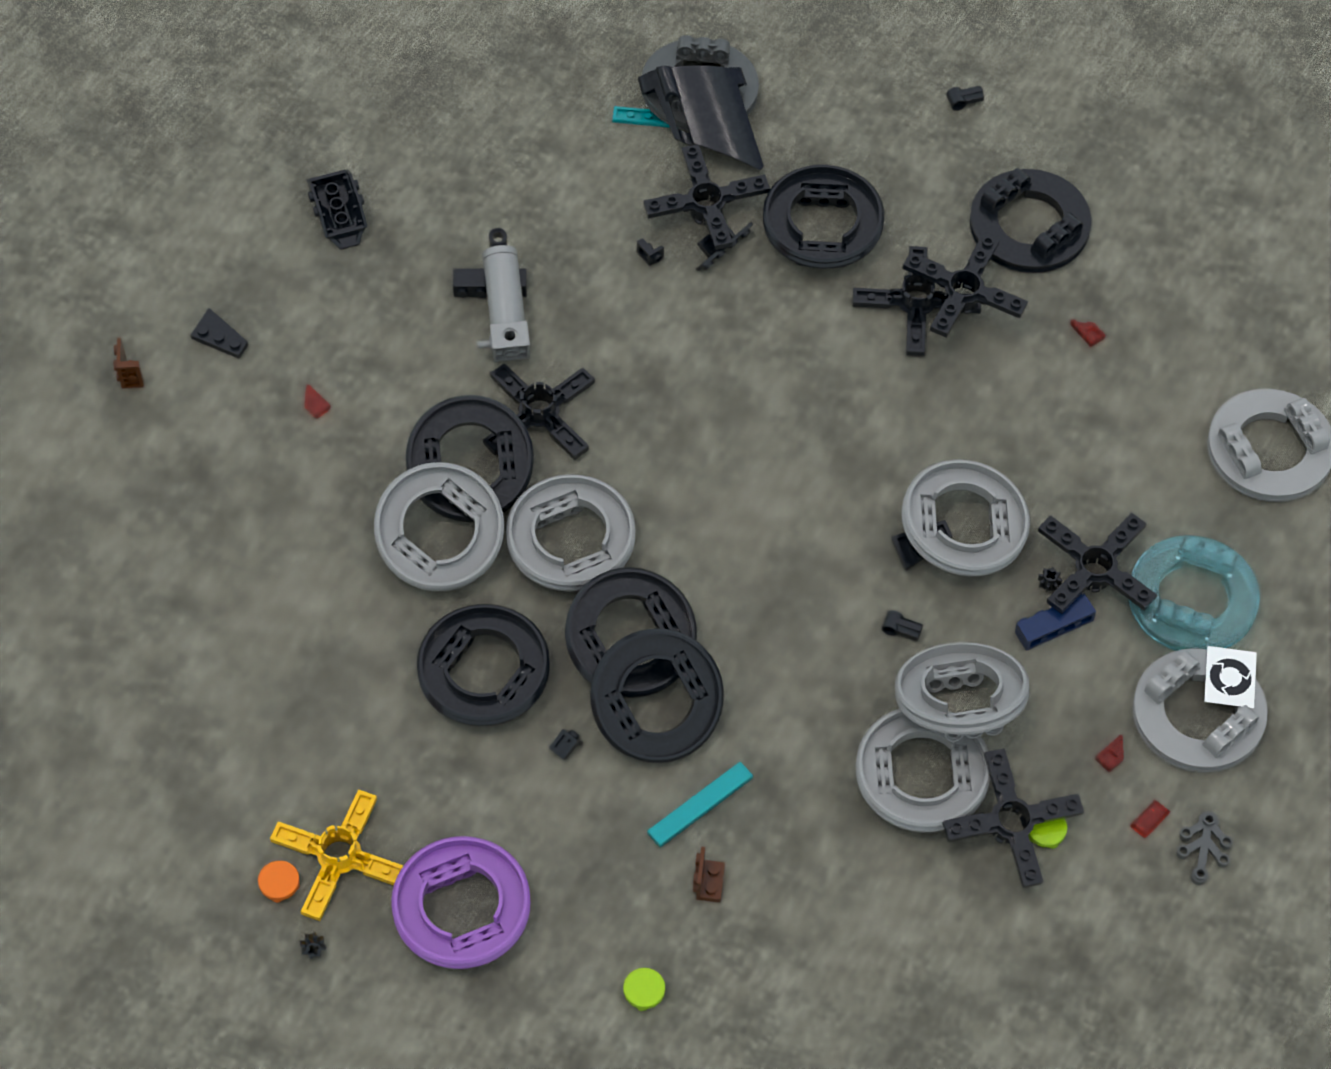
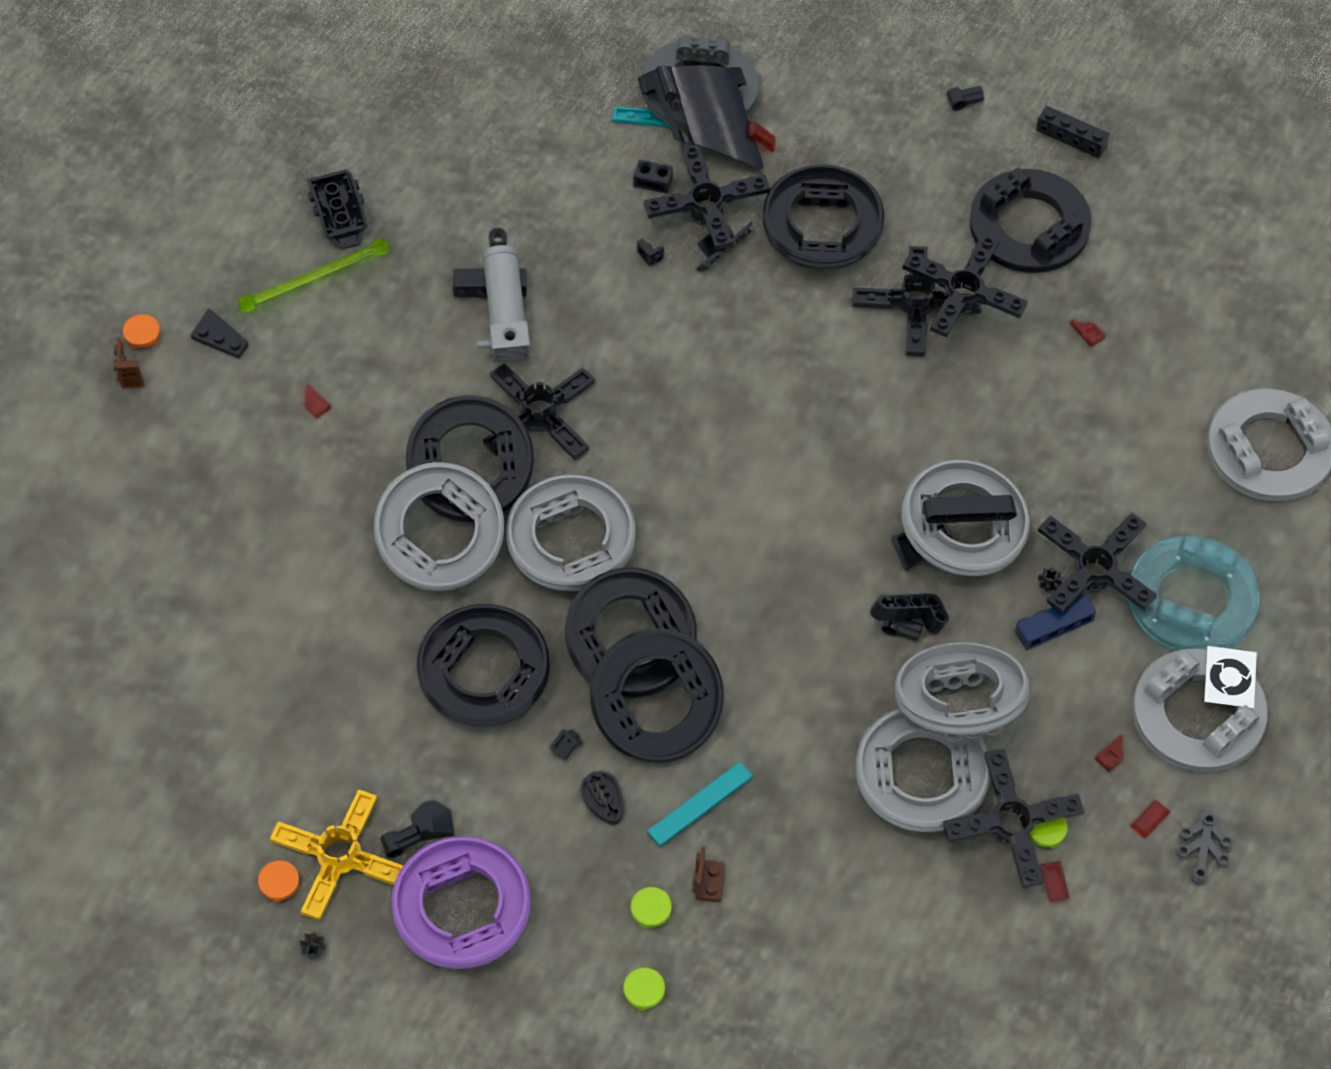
none -> orange tile [123,314,161,349]
none -> clear neon green piece [237,238,390,312]
none -> black piece [380,823,423,858]
none -> black slope [411,800,454,840]
none -> black piece [581,771,623,825]
none -> lime tile [631,887,672,929]
none -> black brick [633,160,673,194]
none -> clear red tile [748,121,776,152]
none -> black beam [869,593,949,634]
none -> black beam [922,495,1017,524]
none -> black brick [1036,105,1110,159]
none -> clear red tile [1041,861,1070,902]

